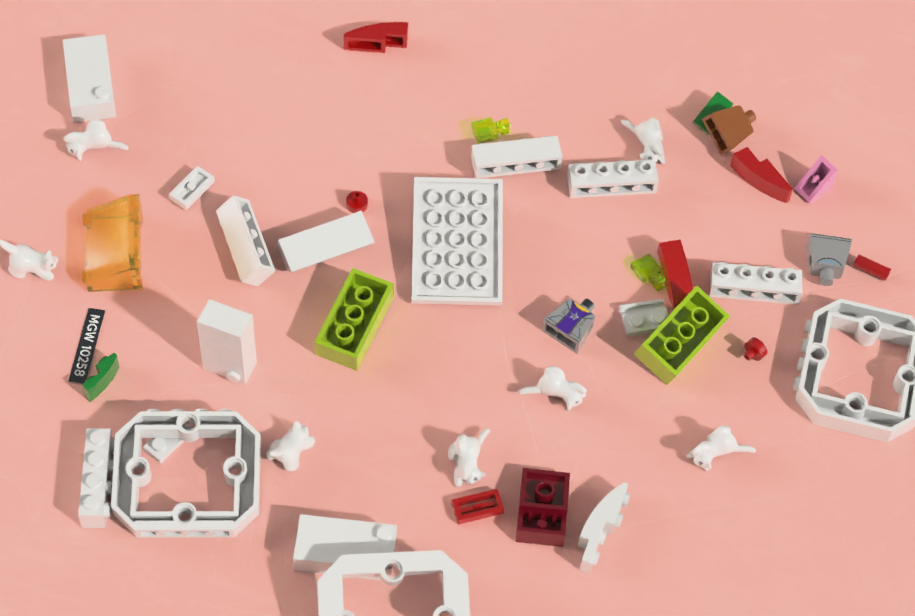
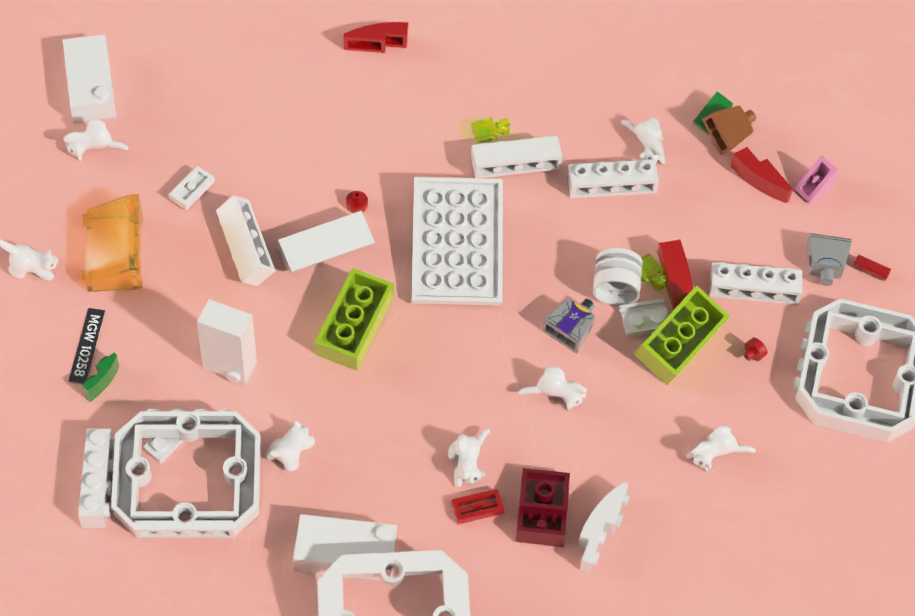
none -> white wheel [593,248,643,306]

